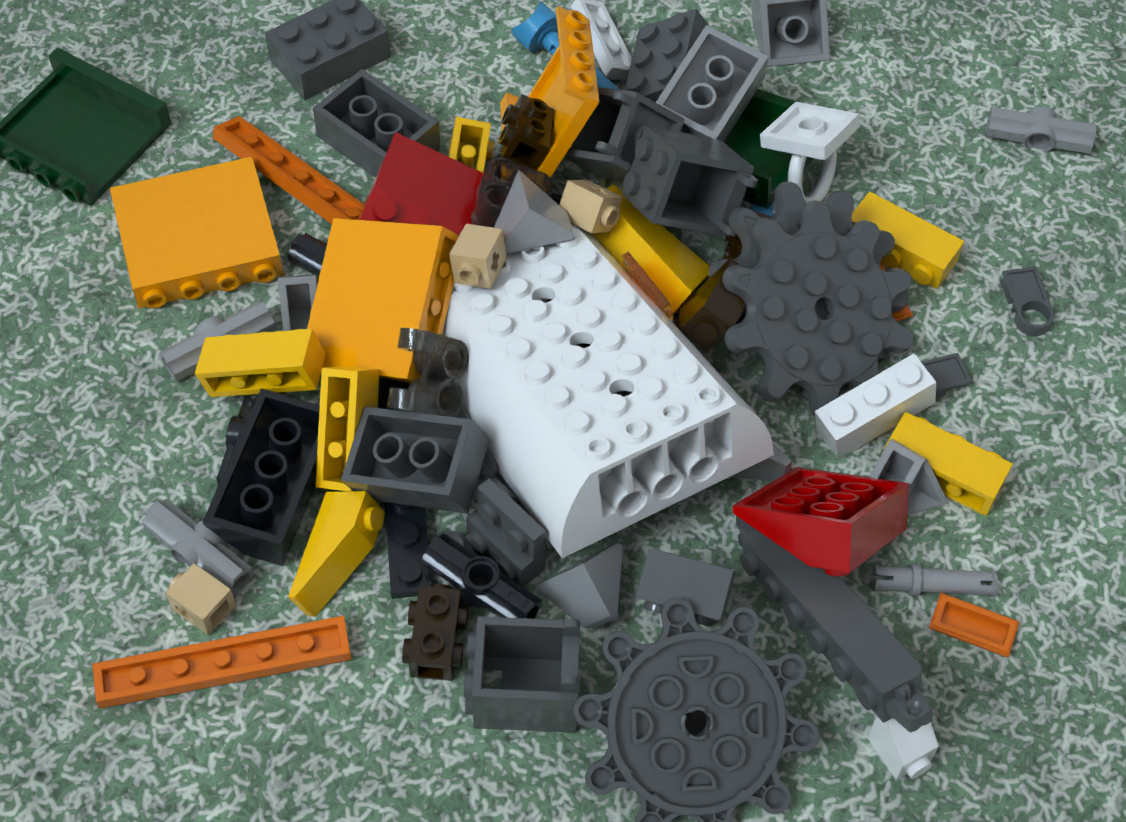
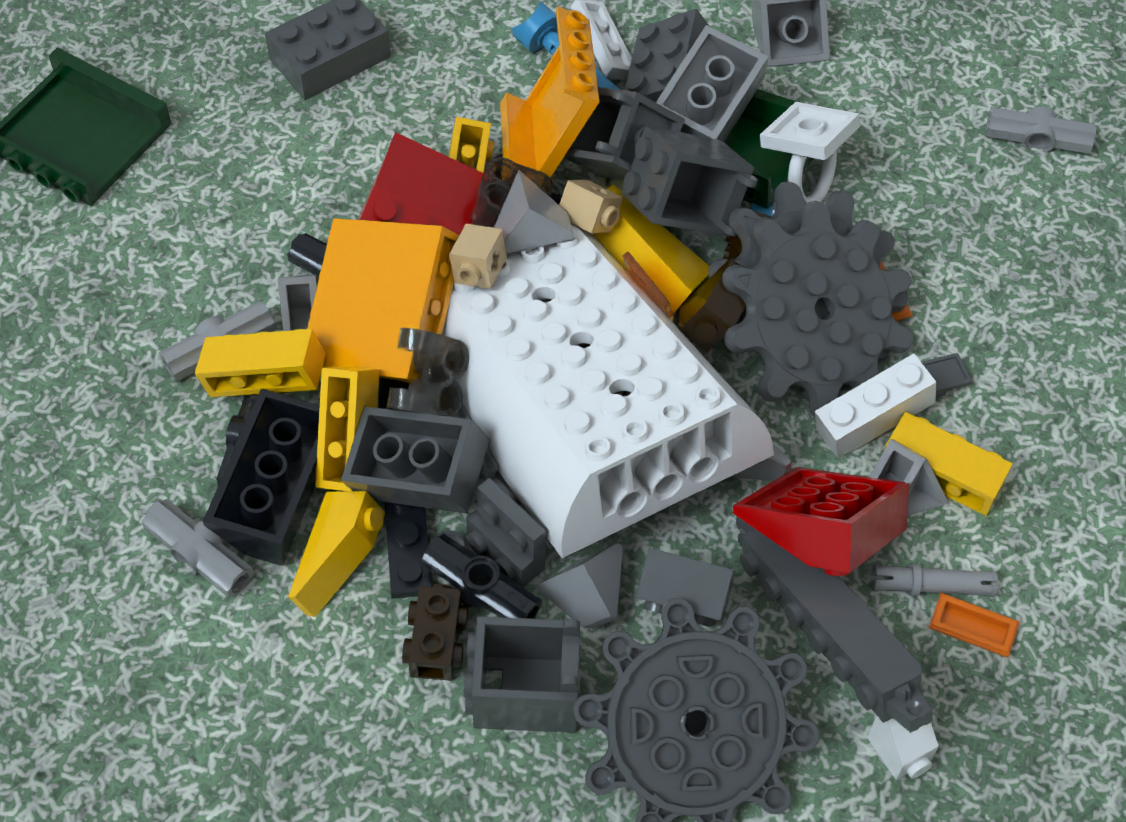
orange plate [92,616,352,709] -> none
light orange panel [110,157,284,309] -> none
tan brick [166,563,236,636] -> none
orange plate [213,116,364,224] -> none
dark grey brick [313,69,440,177] -> none
dark brown brick [498,94,554,175] -> none
yellow brick [851,191,965,289] -> none
dark grey piece [1000,267,1055,336] -> none

